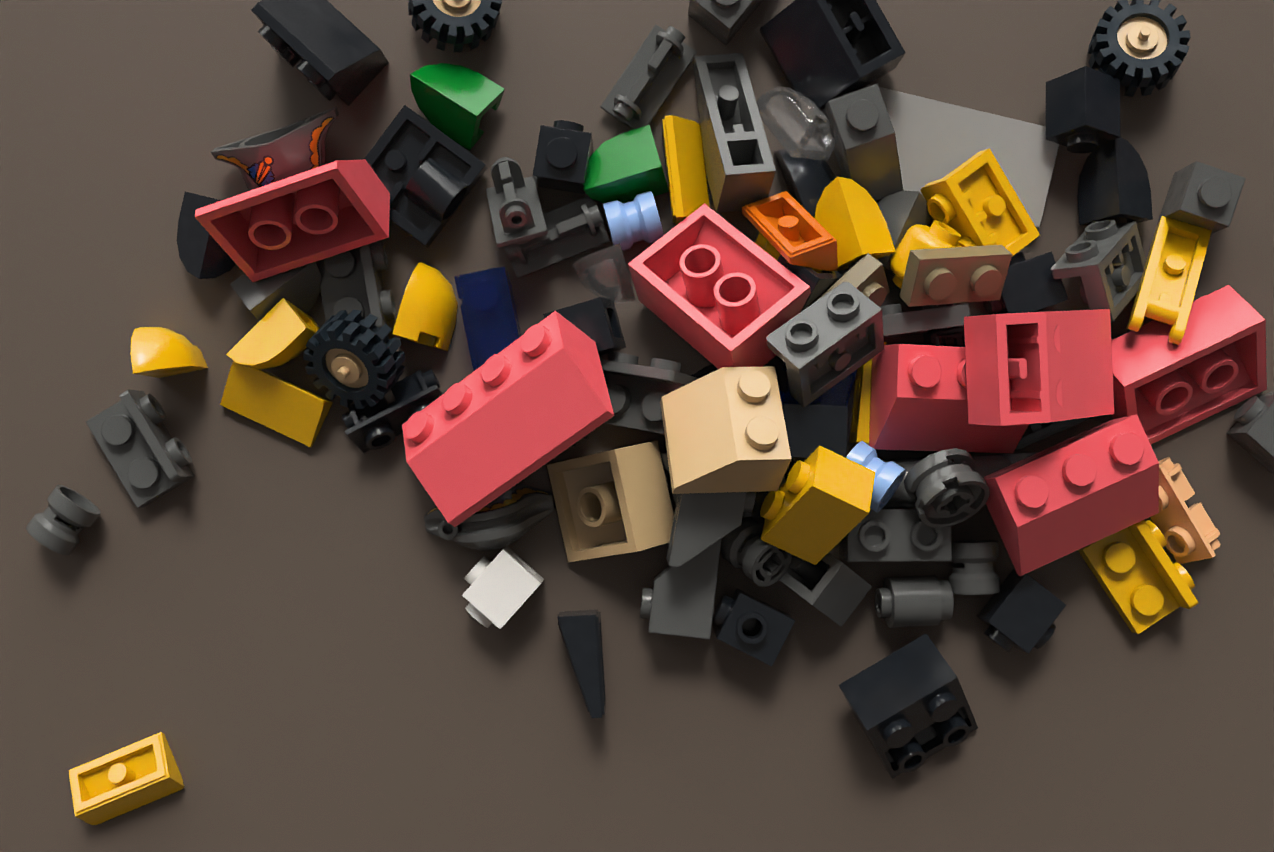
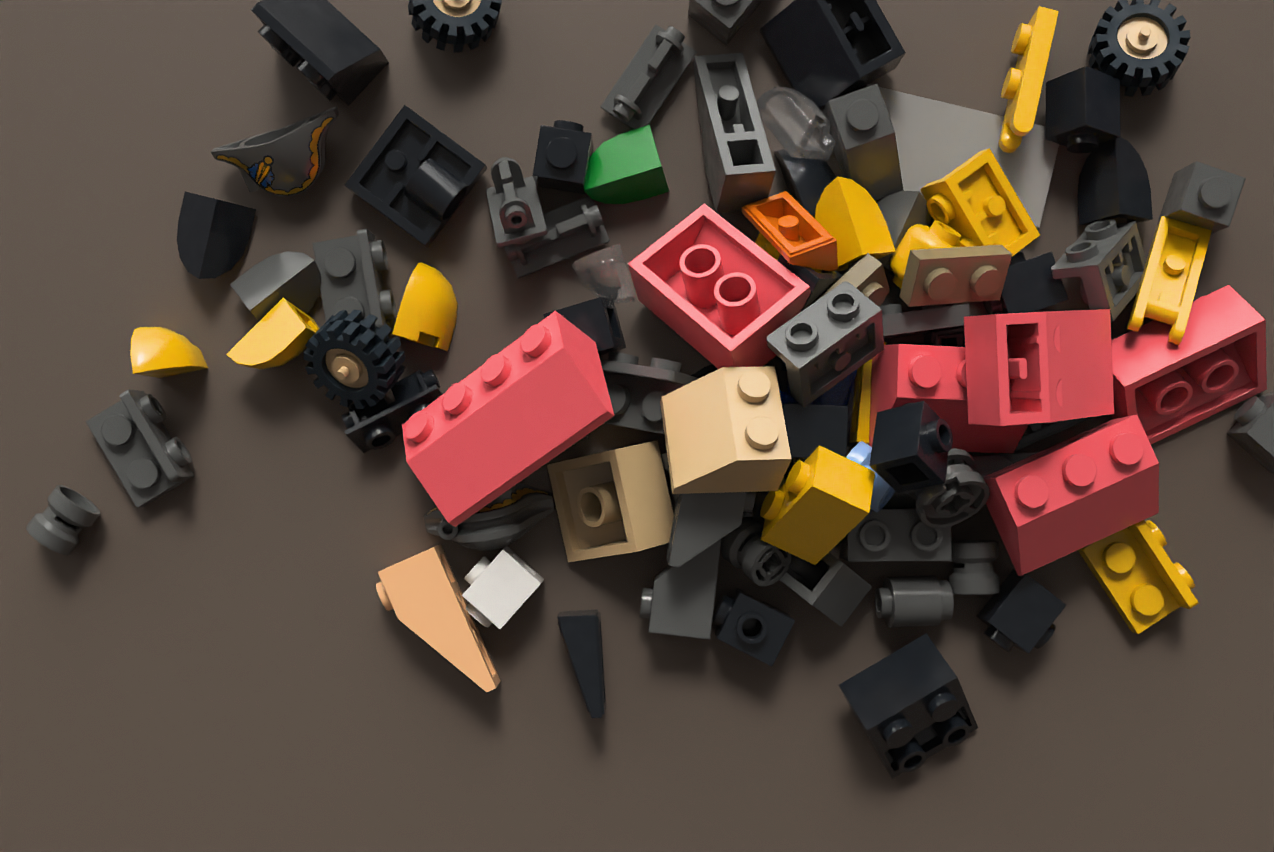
yellow slope [68,732,184,825] -> none
coral slope [195,159,390,282] -> none
yellow slope [220,361,333,447] -> none
green brick [410,63,505,151] -> none
clear blue brick [454,266,522,371] -> none
light blue wheel [603,191,664,253] -> none
yellow slope [662,115,710,225] -> none
light nougat hinge [1151,457,1221,564] -> none
none -> light nougat slope [376,544,501,692]
none -> black brick [869,401,953,493]
none -> yellow hinge [999,6,1059,153]

